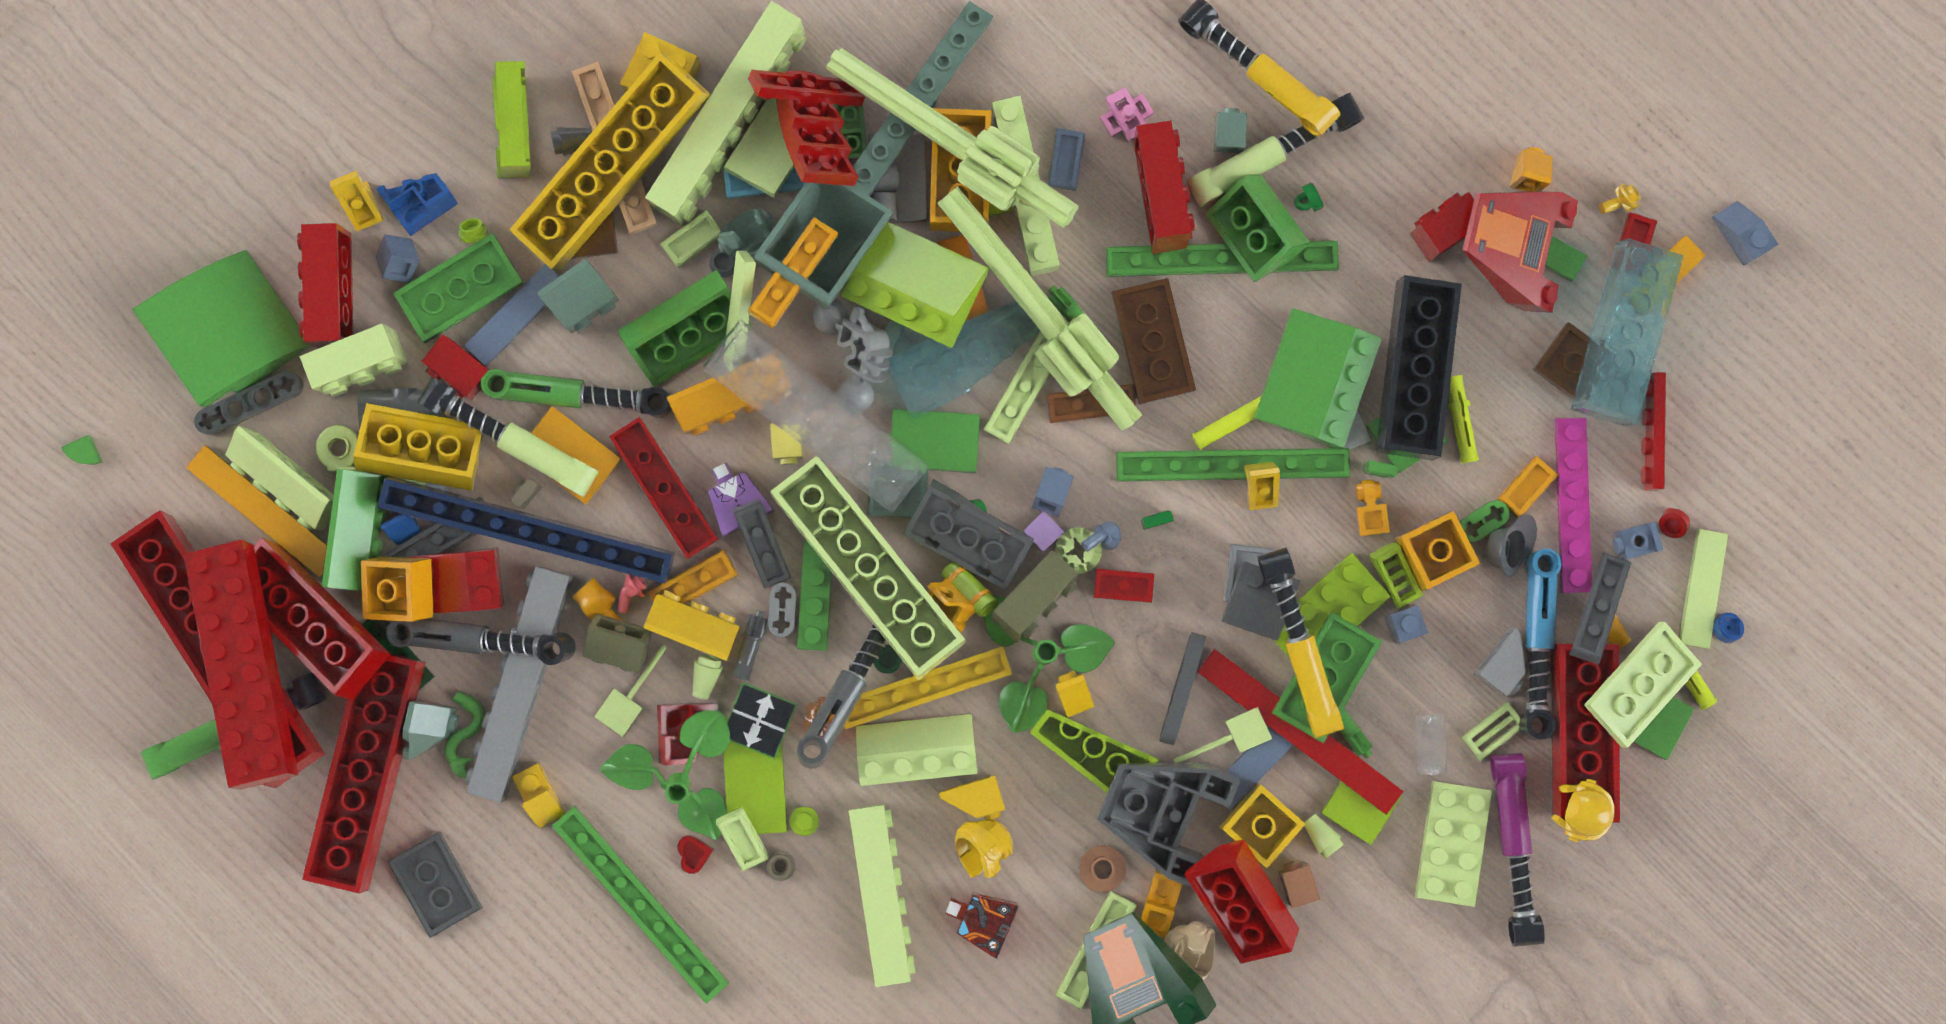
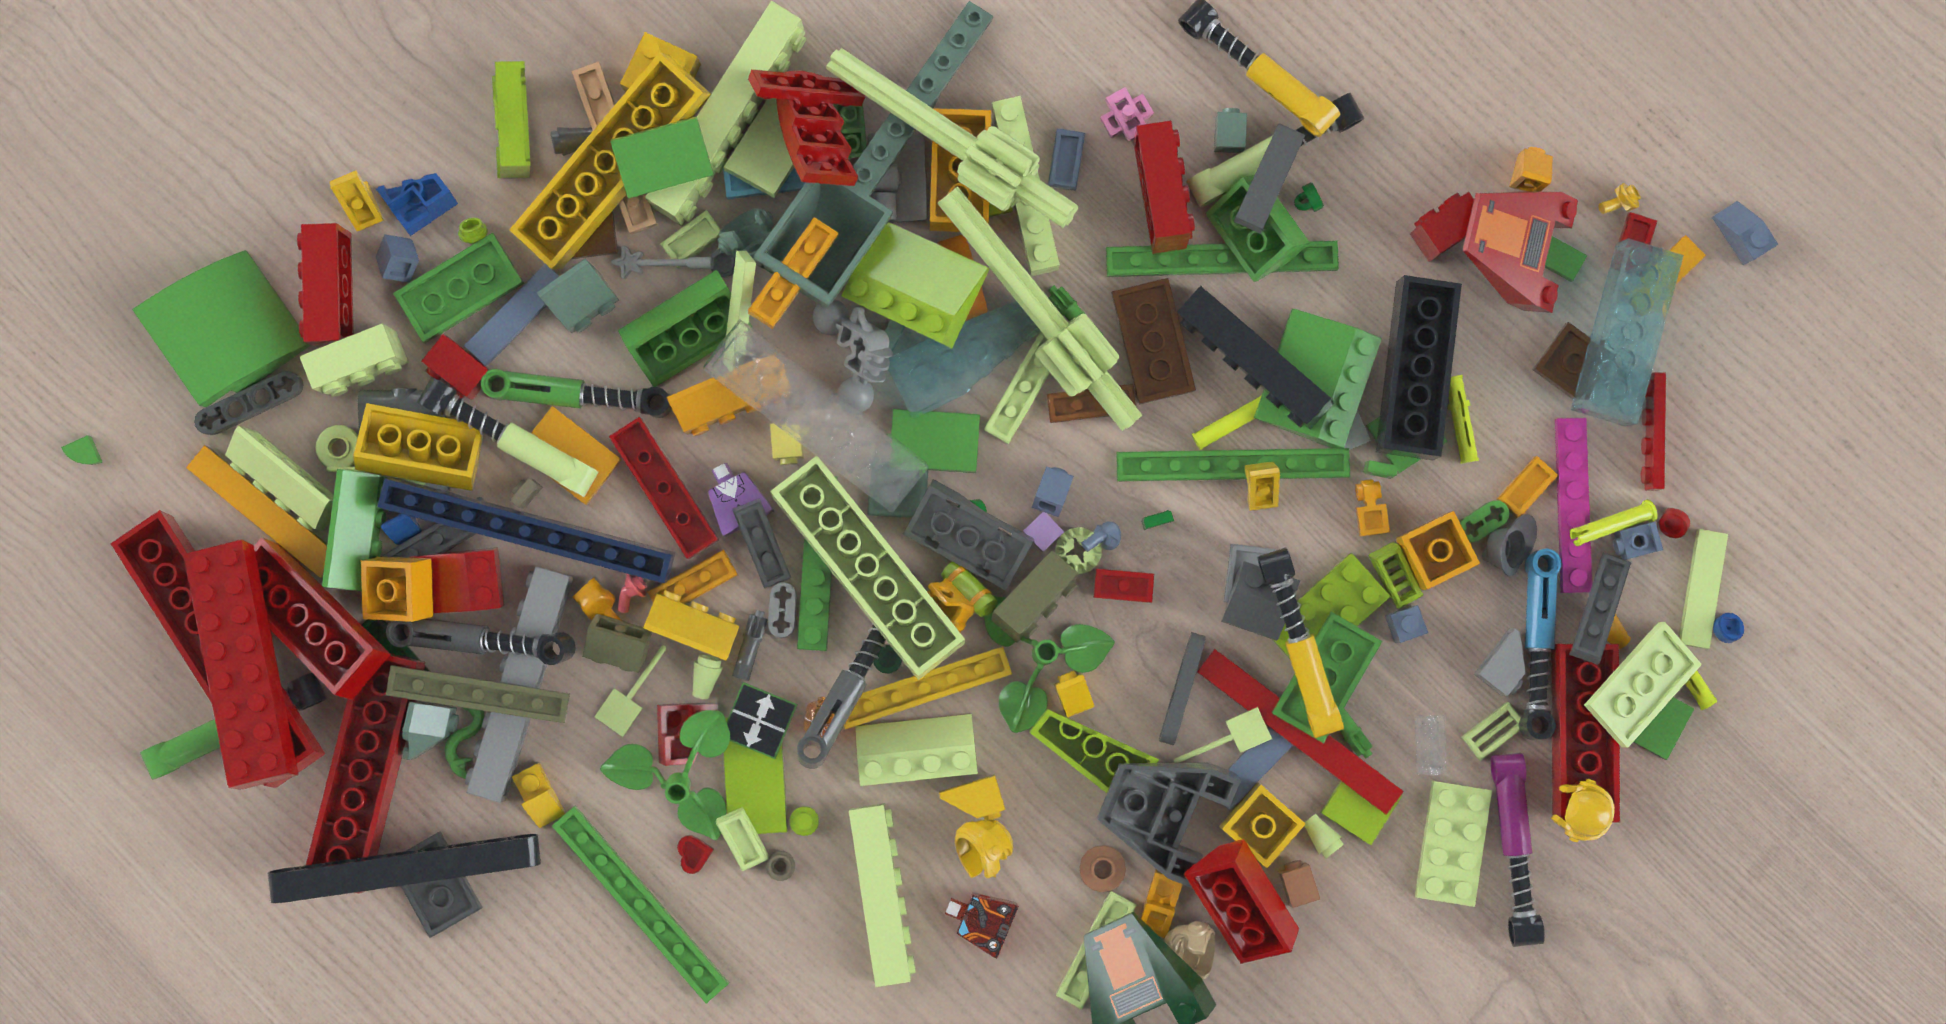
none -> black beam [268,834,541,903]
none -> olive plate [386,665,570,723]
none -> bright green tile [610,116,714,198]
none -> light grey piece [611,246,714,279]
none -> black brick [1177,286,1334,430]
none -> dark grey tile [1234,123,1305,234]
none -> neon yellow pin [1570,499,1658,546]

